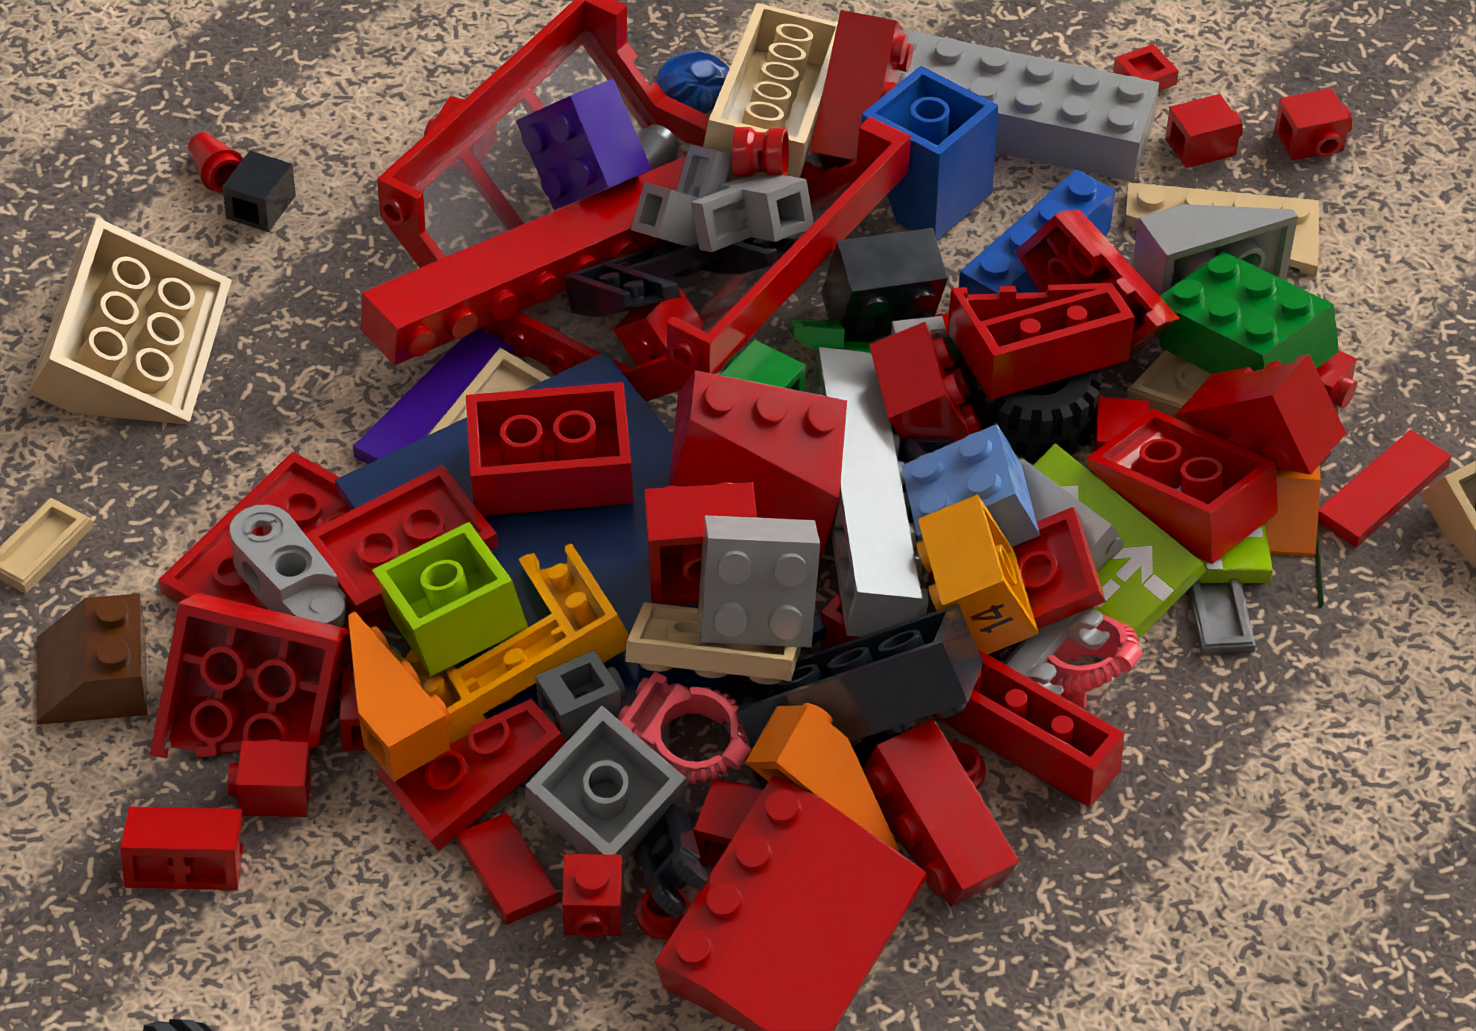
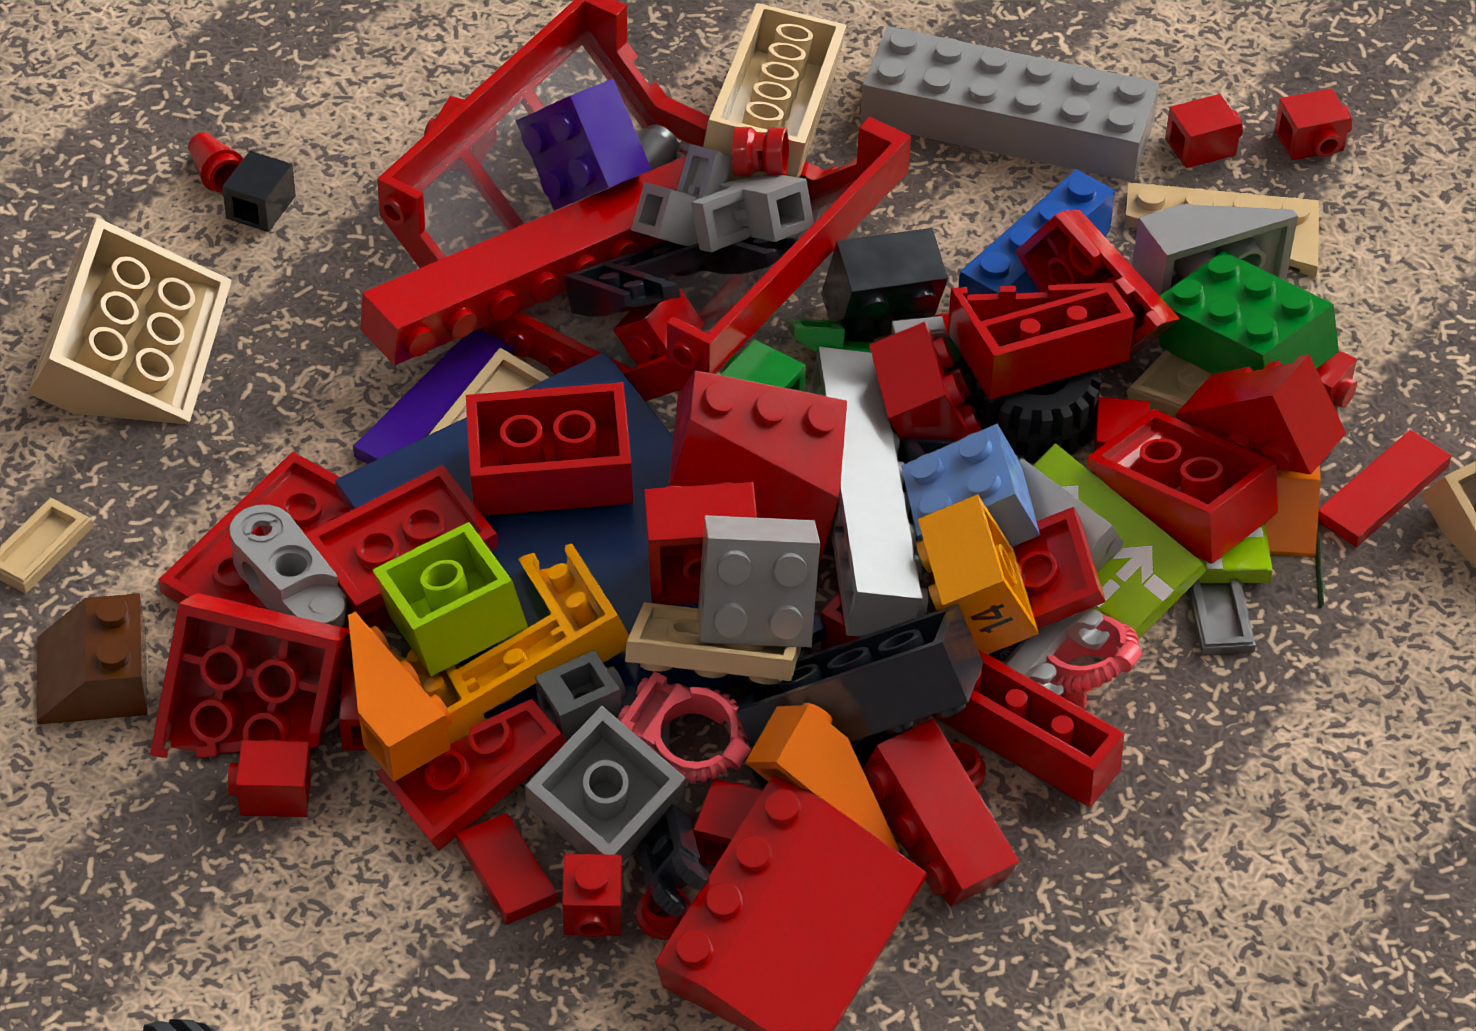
red hinge [120,806,244,890] -> none
blue hat [655,51,729,113] -> none
red brick [810,10,913,167] -> none
blue slope [861,66,998,241] -> none
red plate [1113,44,1179,91] -> none

